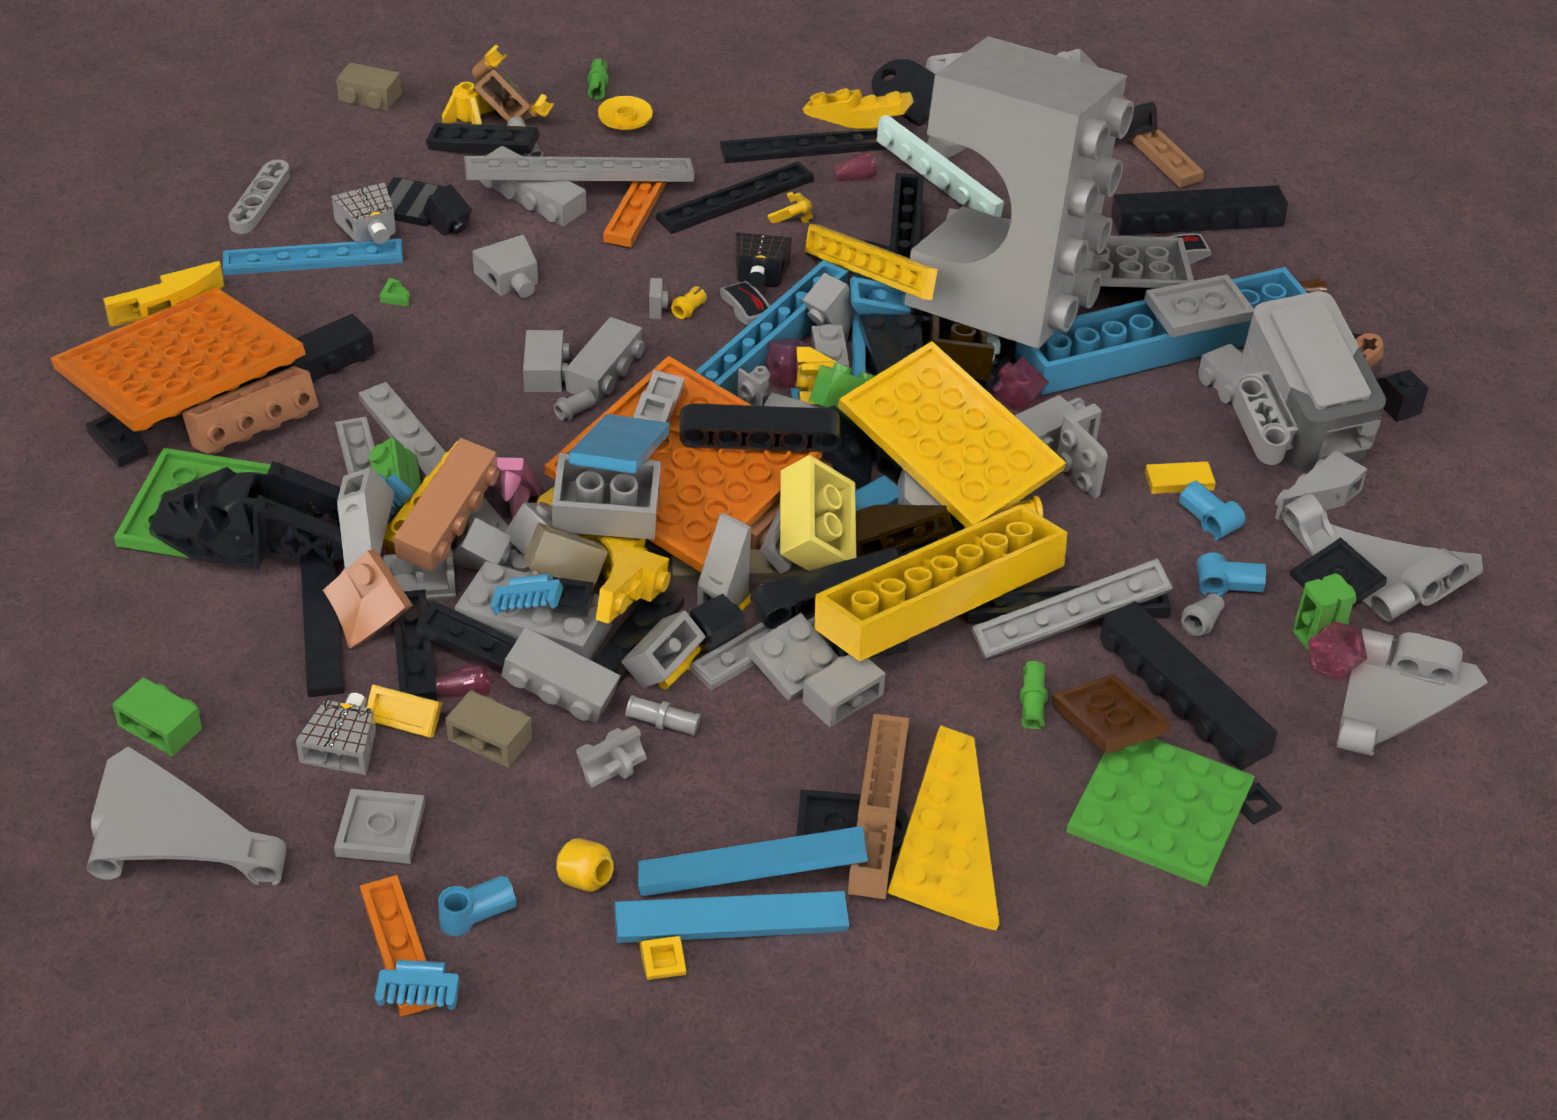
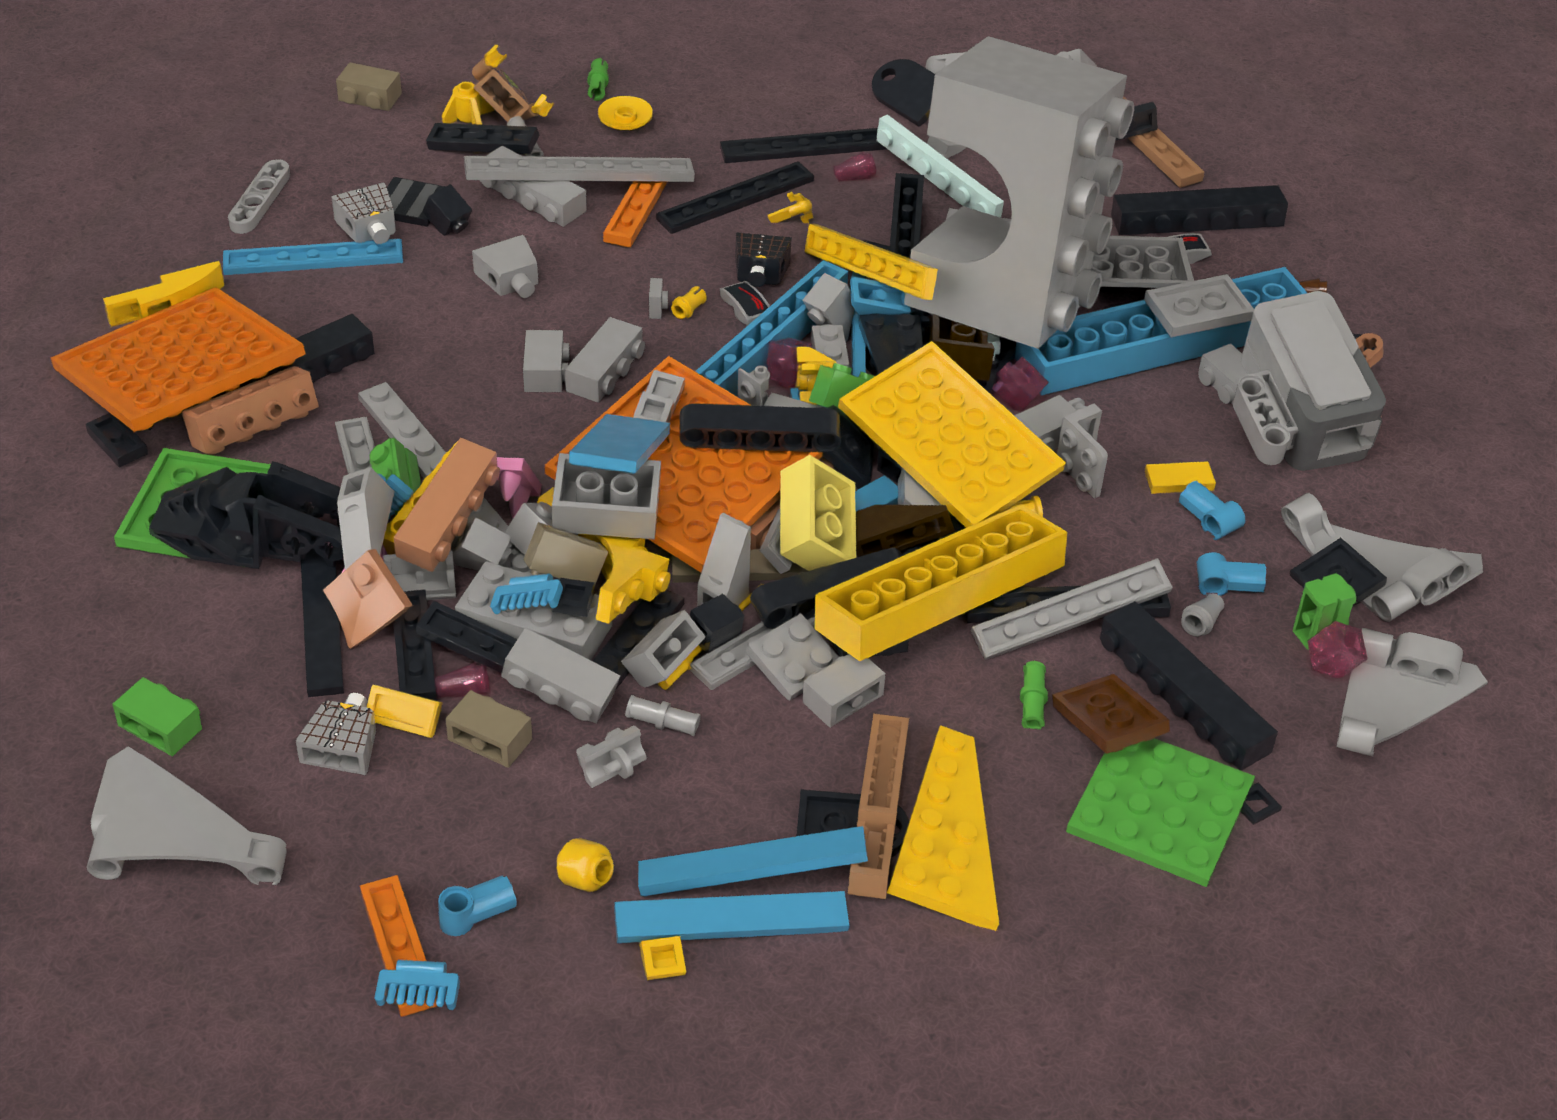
light grey plate [334,789,425,864] -> none
bright green tile [379,278,410,307] -> none
light grey pin [554,389,596,421] -> none
yellow slope [803,88,914,129] -> none
light grey slope [1275,450,1368,520] -> none
black slope [1375,369,1429,422] -> none

